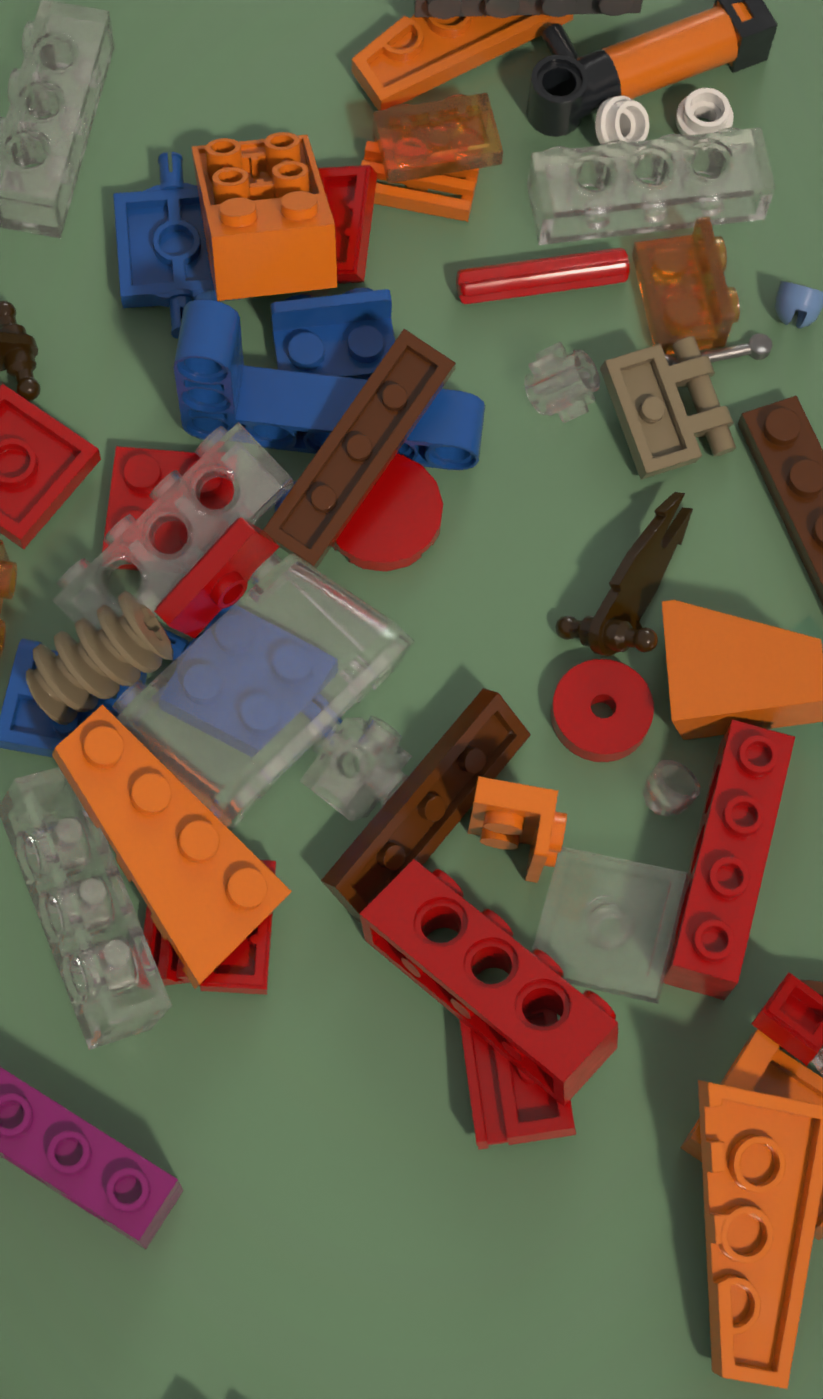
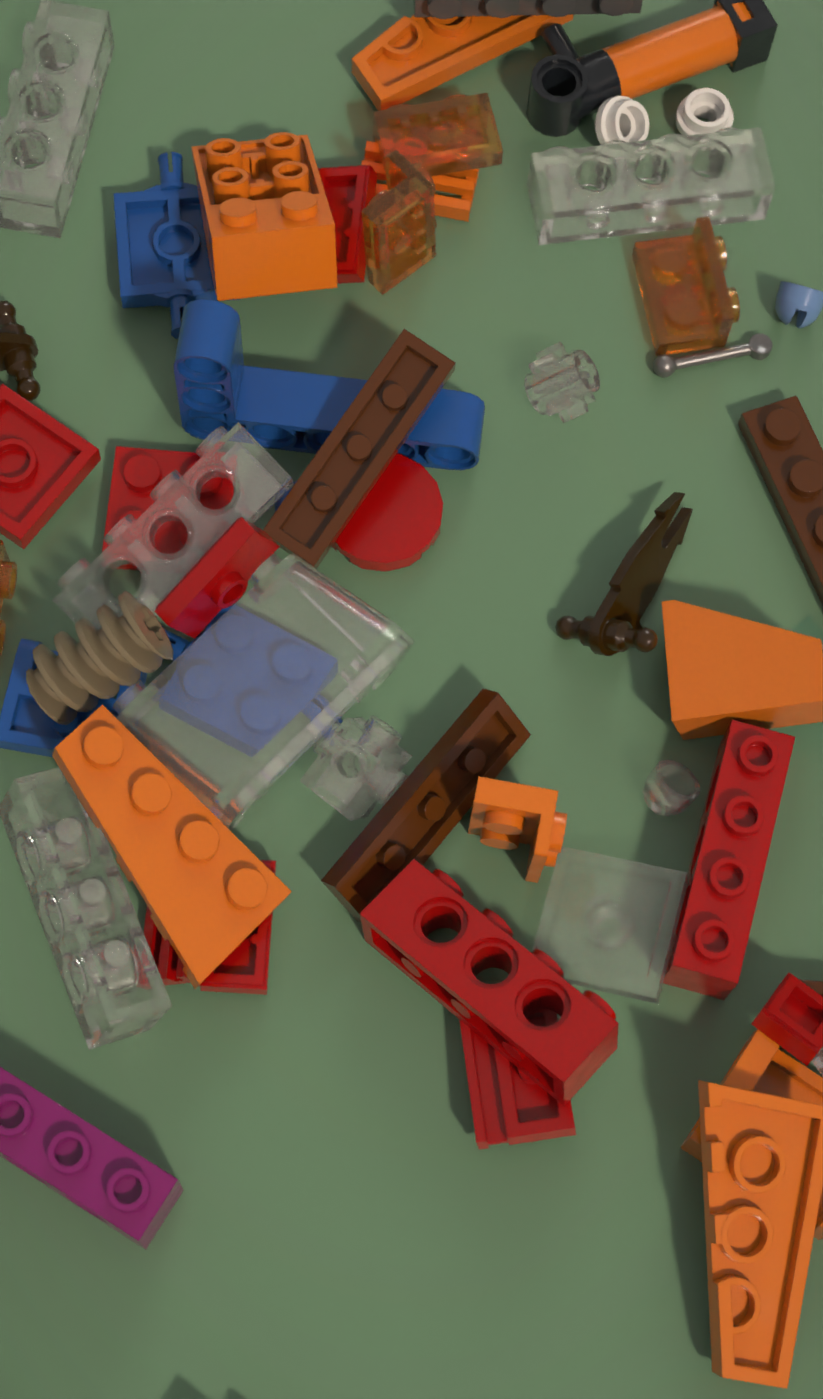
blue bracket [270,288,395,380] -> none
red axle [456,247,630,304] -> none
red piece [551,659,654,762] -> none
dark tan plate [600,336,736,480] -> none
none -> clear orange bracket [362,150,437,295]

